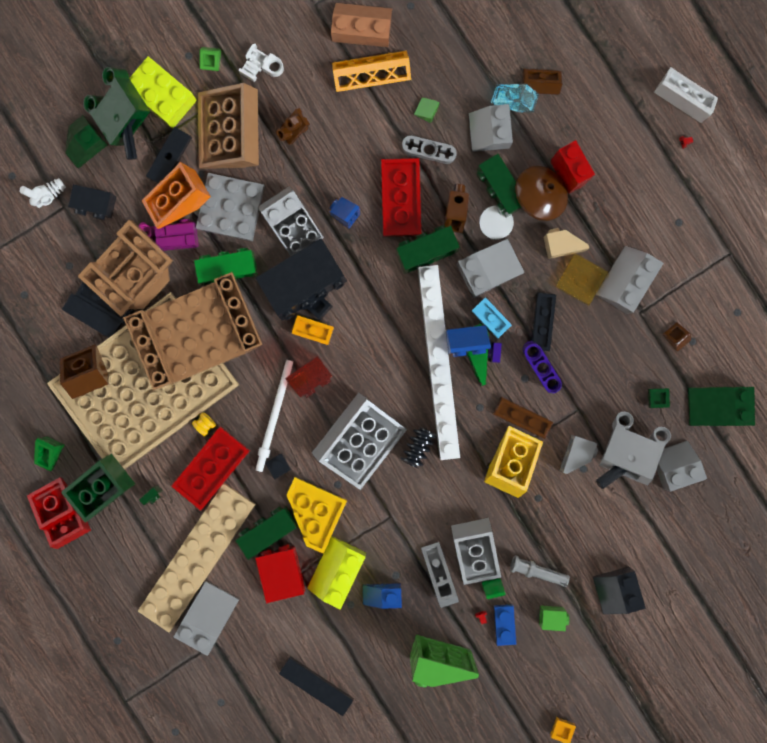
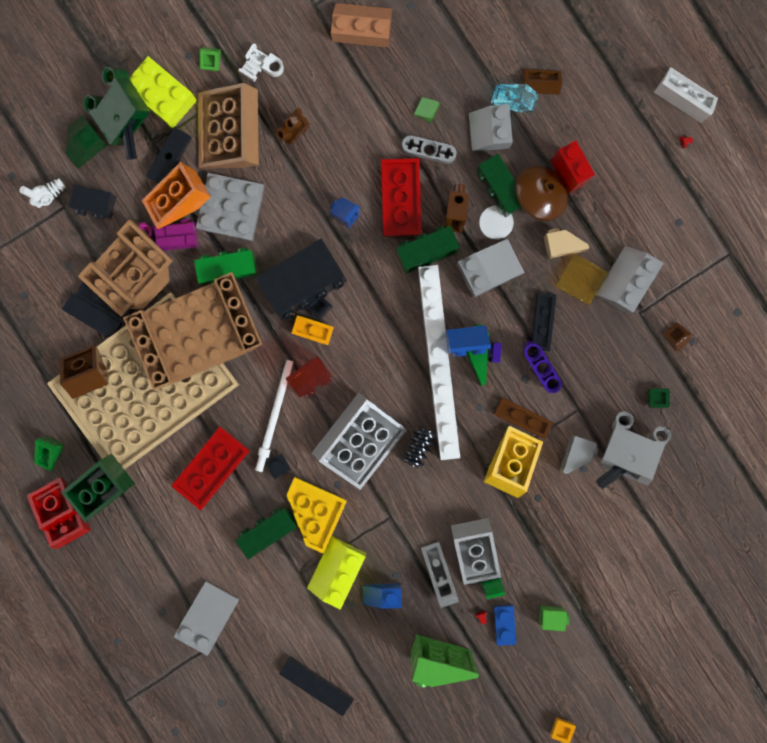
tan plate [138,483,256,632] -> none
dark green plate [139,485,163,505] -> none
yellow wheel [192,412,216,436] -> none
red brick [255,544,306,603] -> none
light grey slope [258,186,324,256] -> none
light orange fence [332,51,411,92] -> none
medium azure plate [471,297,512,339] -> none
light grey pin [510,555,570,587] -> none
black slope [592,566,646,614] -> none
light grey slope [656,441,707,492] -> none
dark green slope [688,387,755,426] -> none

